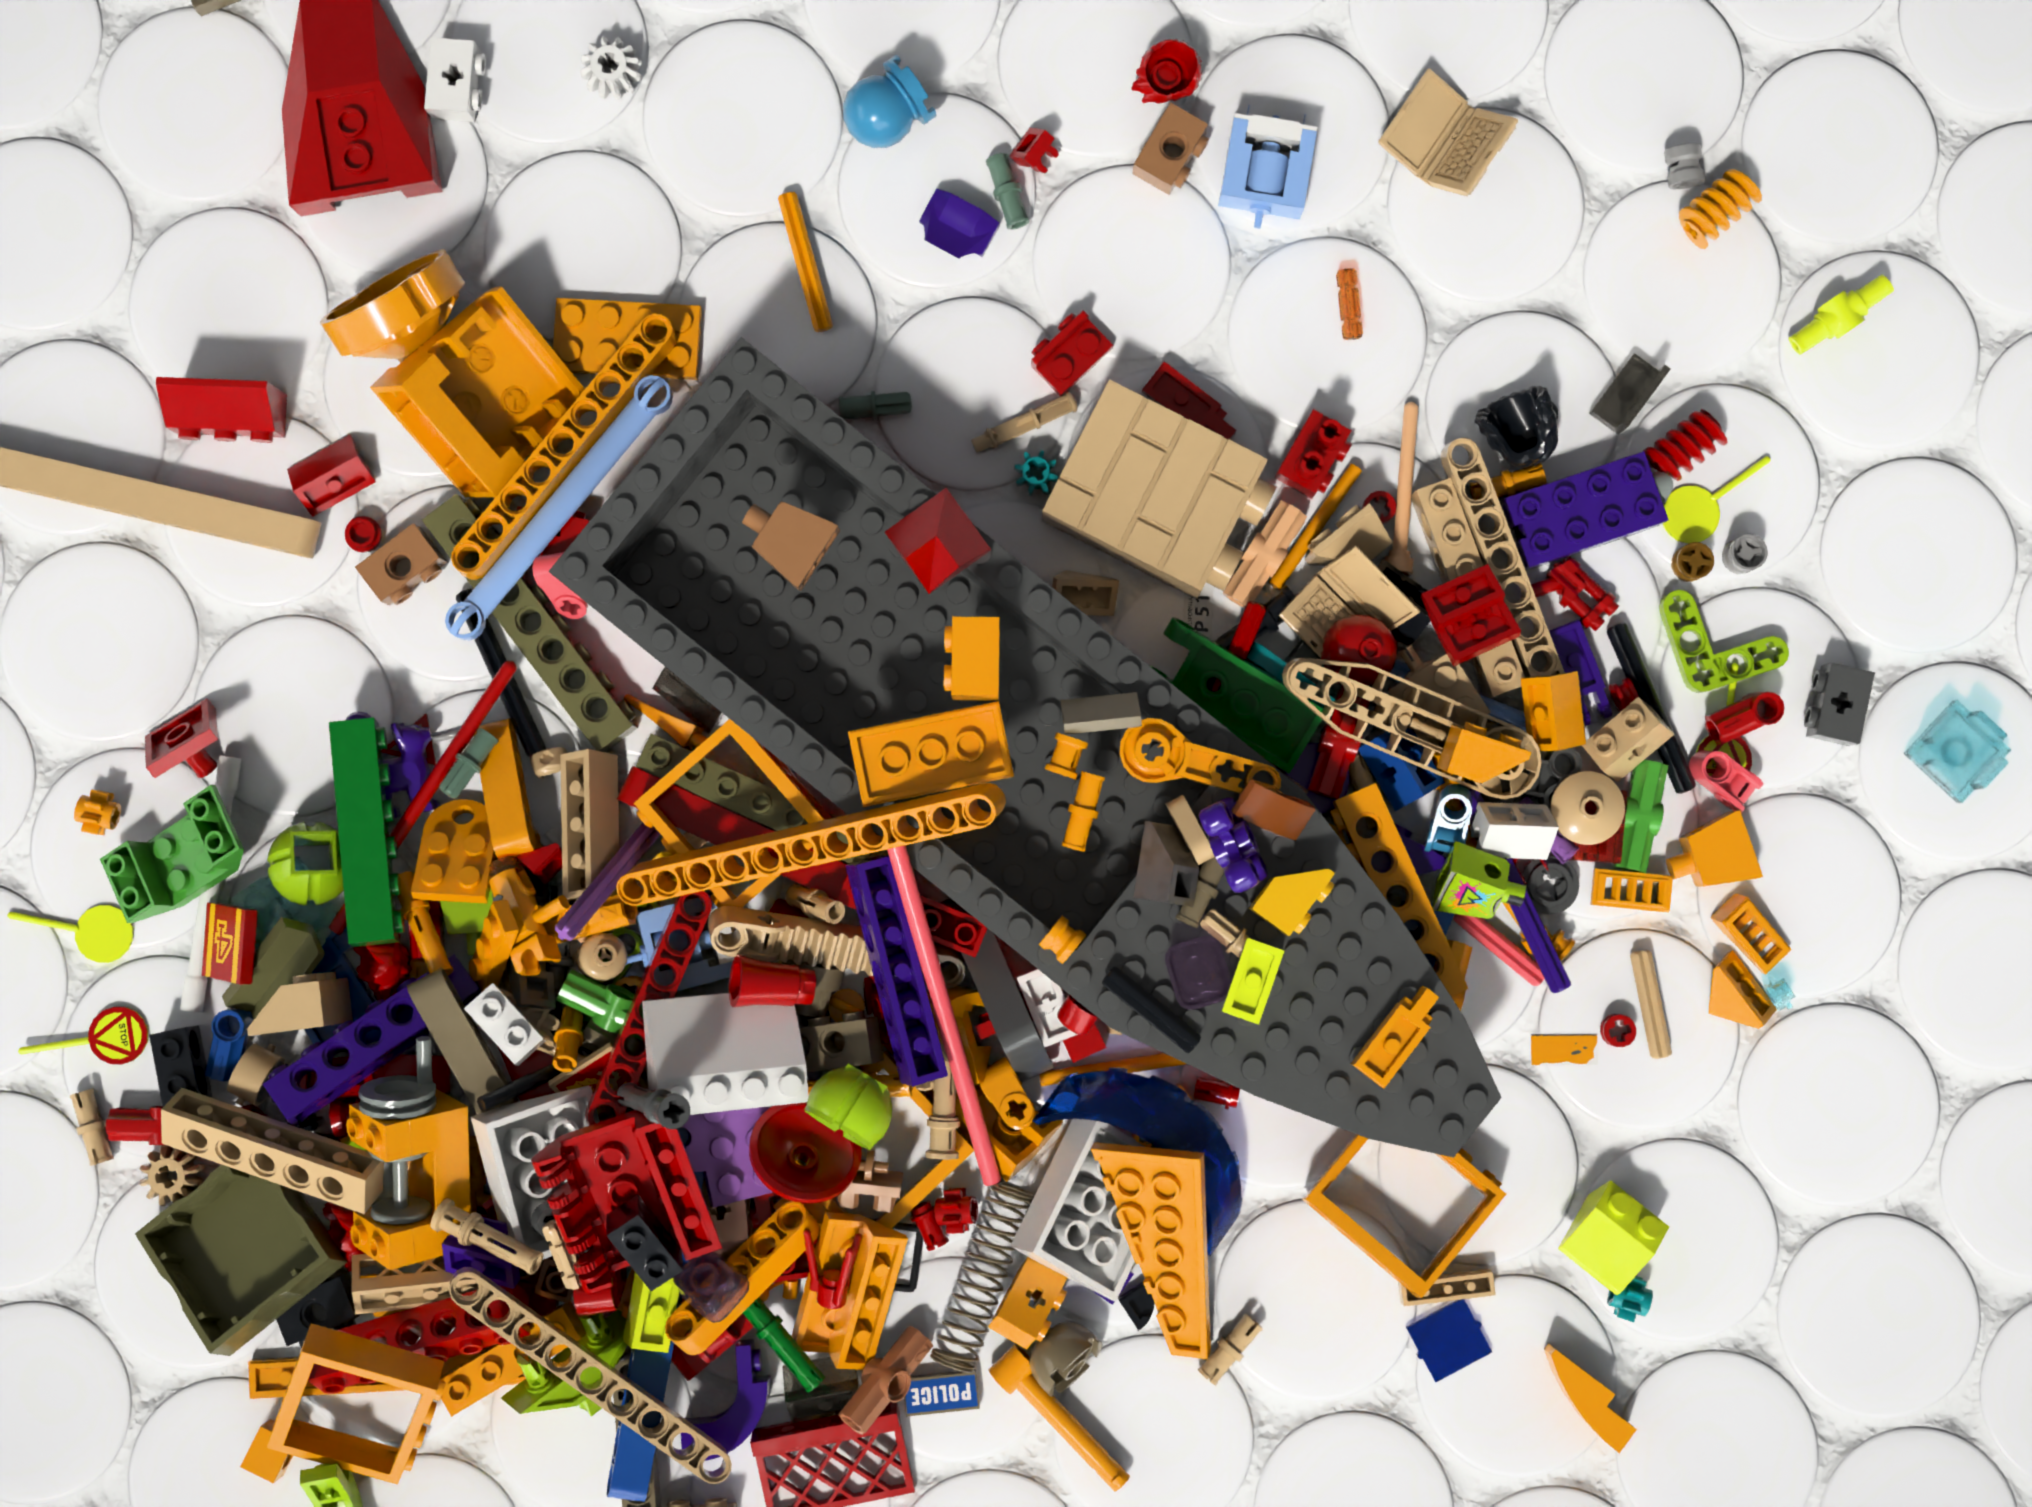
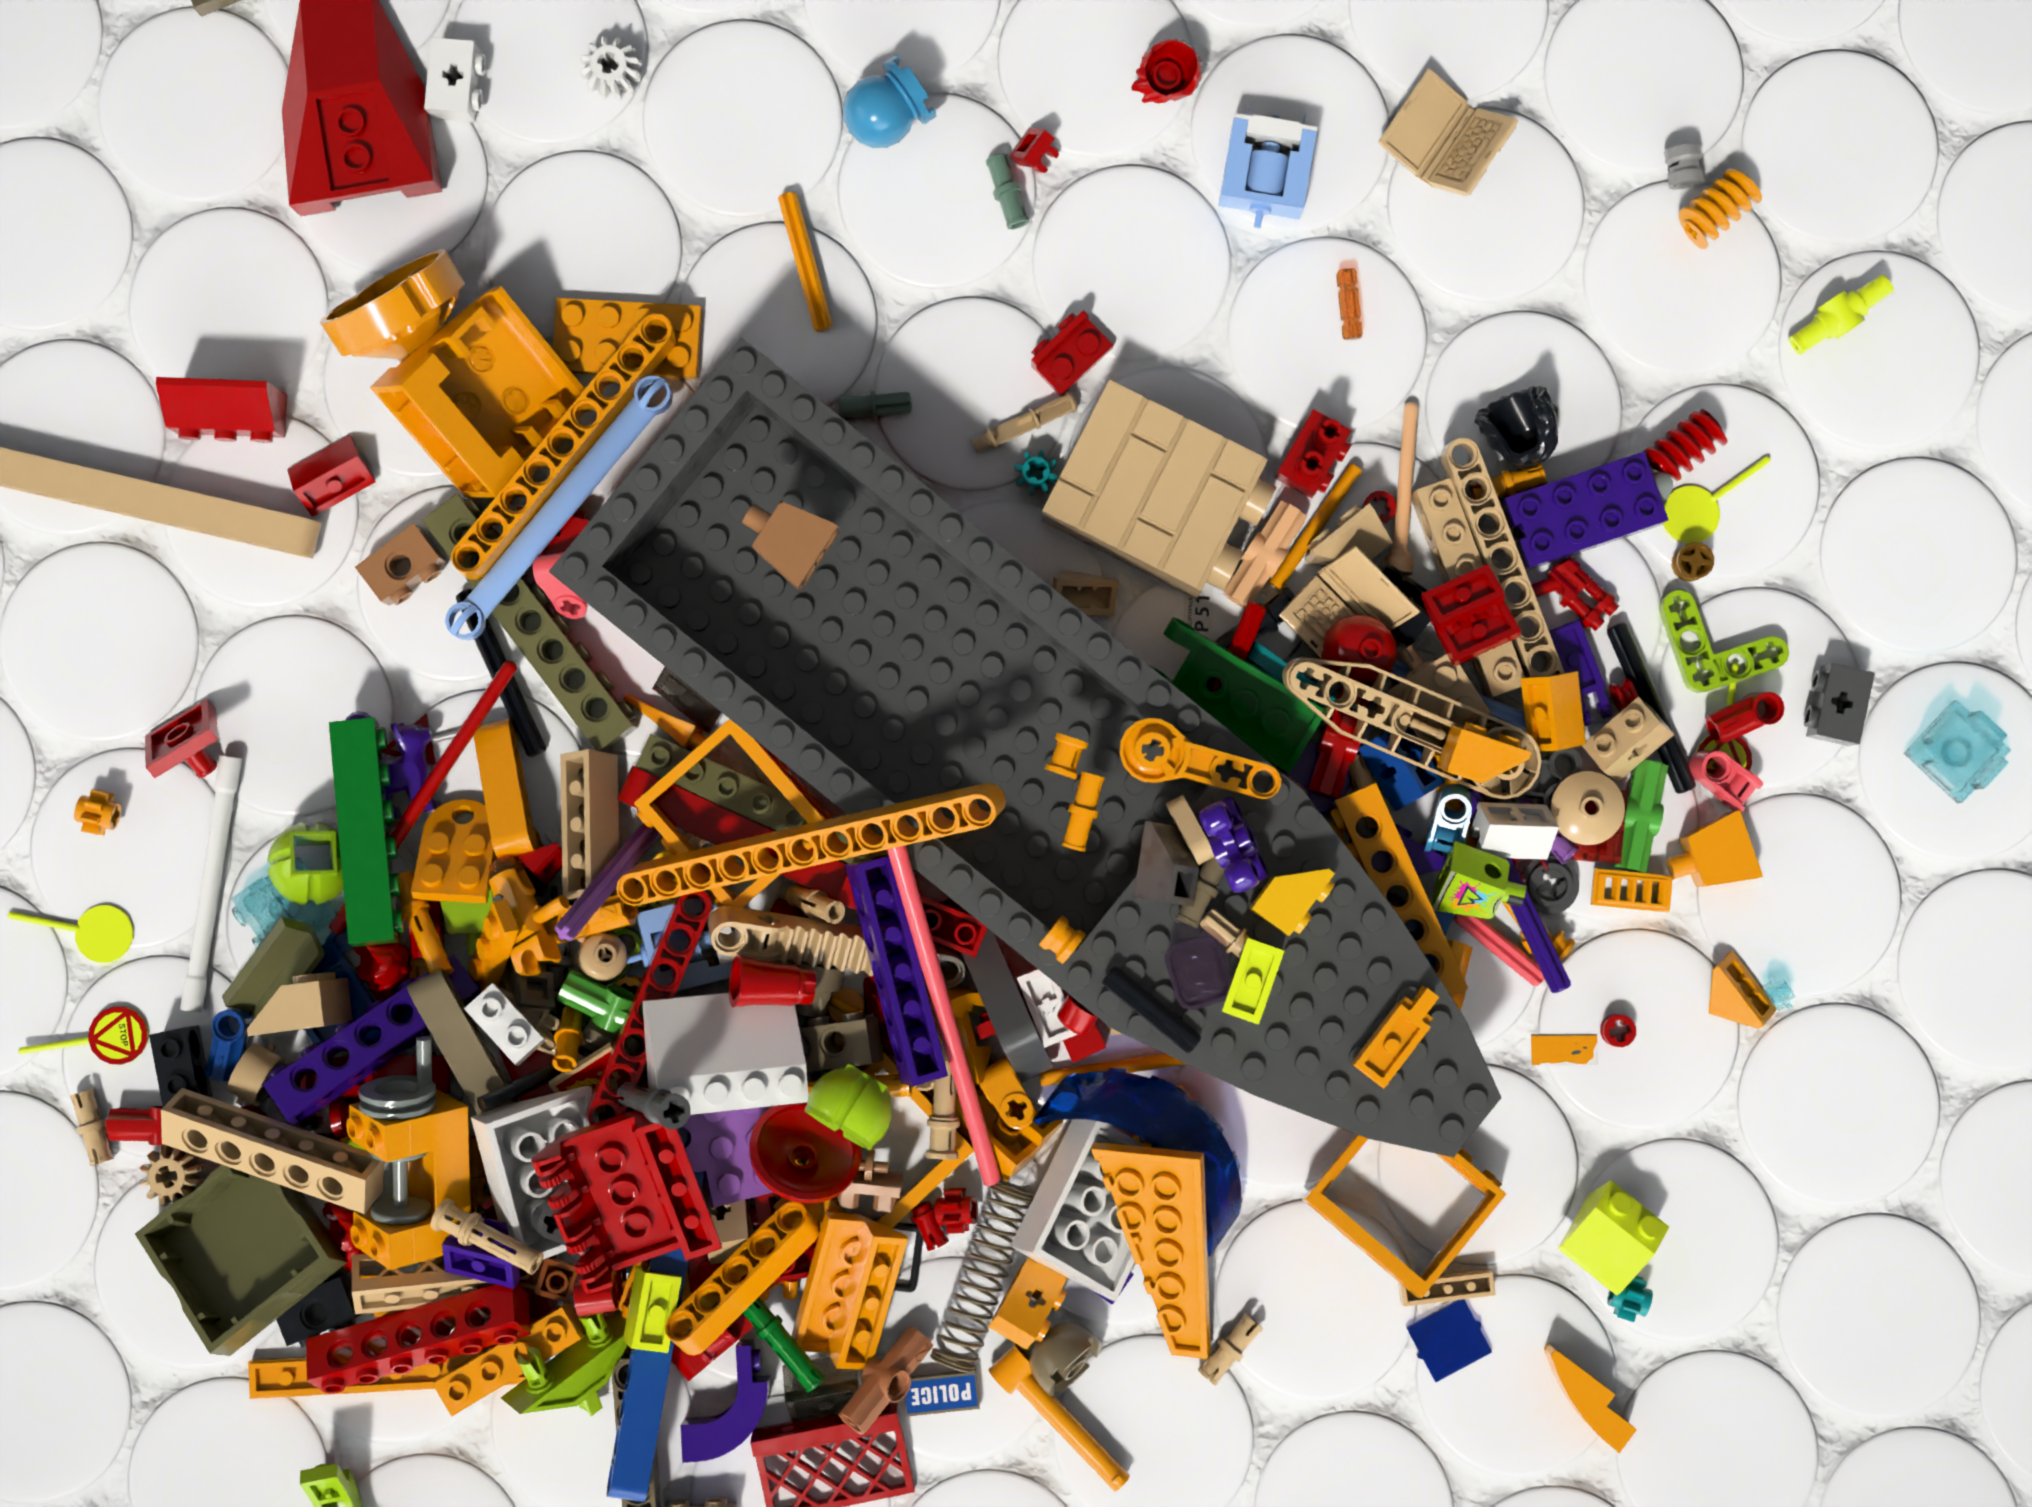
bright green slope [100,785,244,923] -> none
red tile [202,902,258,985] -> none
light orange brick [240,1419,293,1483] -> none
light orange window [266,1323,446,1484] -> none
red plate [345,516,382,553] -> none
sand green axle [439,728,499,799] -> none
tan beam [449,1267,732,1484] -> none
tan piece [530,747,568,780] -> none
tan axle [542,1219,581,1290] -> none
black brick [606,1194,683,1291] -> none
piece [673,1251,749,1323] -> none
red plant [803,1229,862,1309] -> none
light orange tile [848,701,1014,807] -> none
red slope [884,488,991,594] -> none
dark purple slope [919,188,1000,259] -> none
light orange brick [944,616,1000,701] -> none
dark tan tile [1061,692,1142,734] -> none
black tile [1118,1282,1155,1331] -> none
medium nougat brick [1132,102,1210,195] -> none
red hinge [1142,362,1237,440] -> none
red pin [1193,1076,1240,1110] -> none
dark orange slope [1231,779,1316,841] -> none
clear smoke panel [1589,353,1671,435] -> none
tan axle [1630,950,1672,1059] -> none
light orange slope [1711,894,1792,975] -> none
light grey wheel [1722,534,1768,575] -> none

